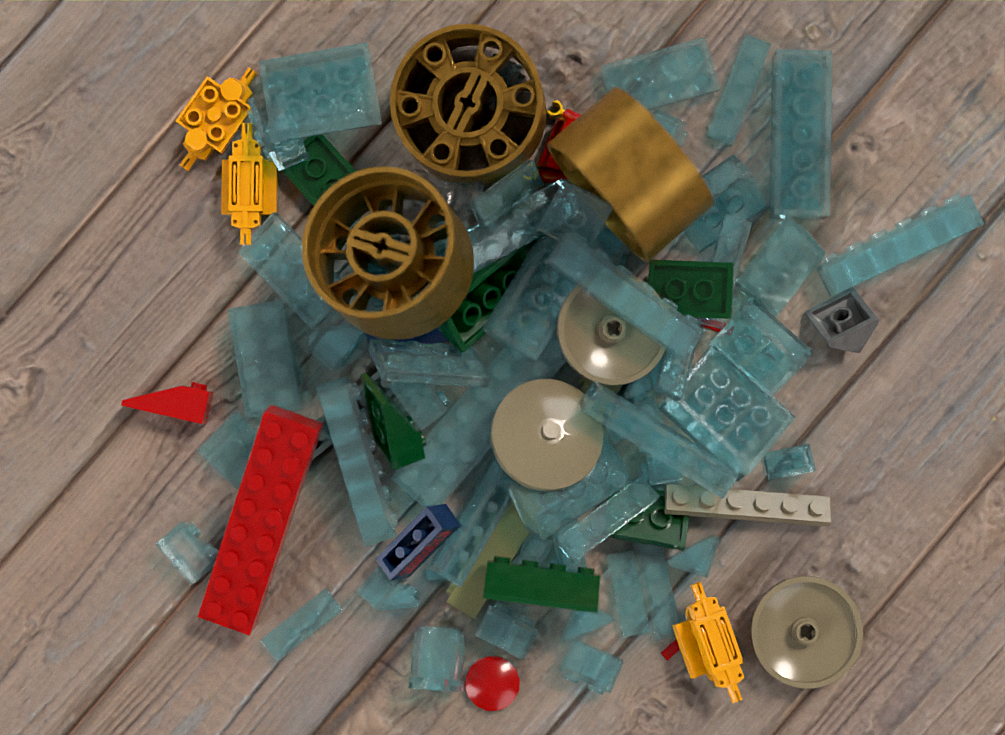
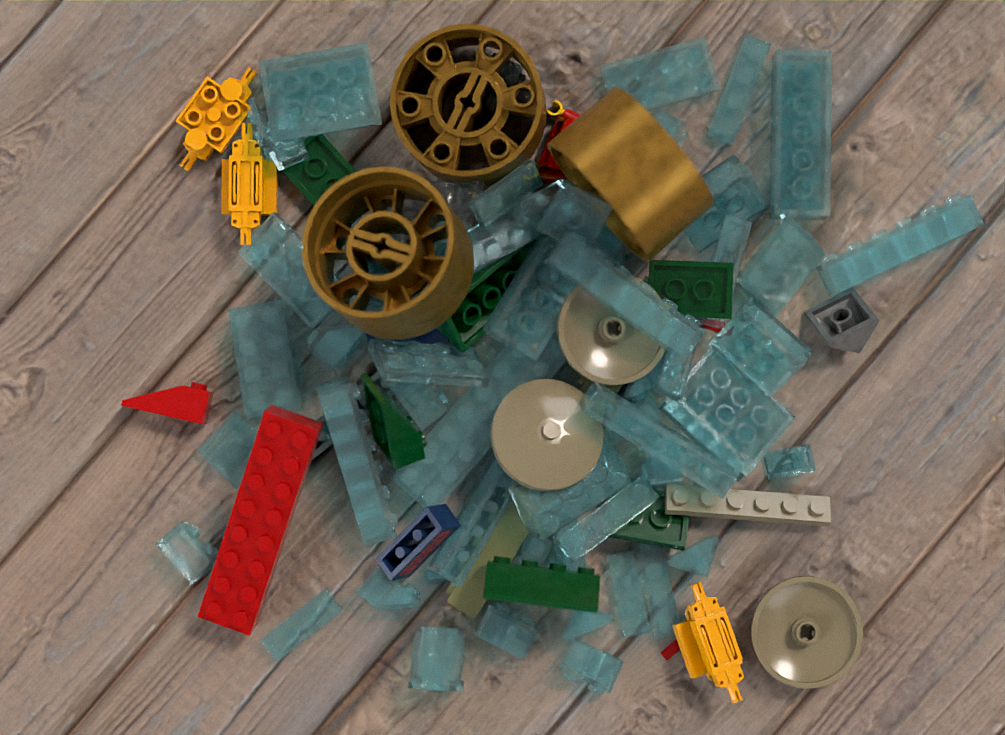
red dish [465,656,520,711] -> none

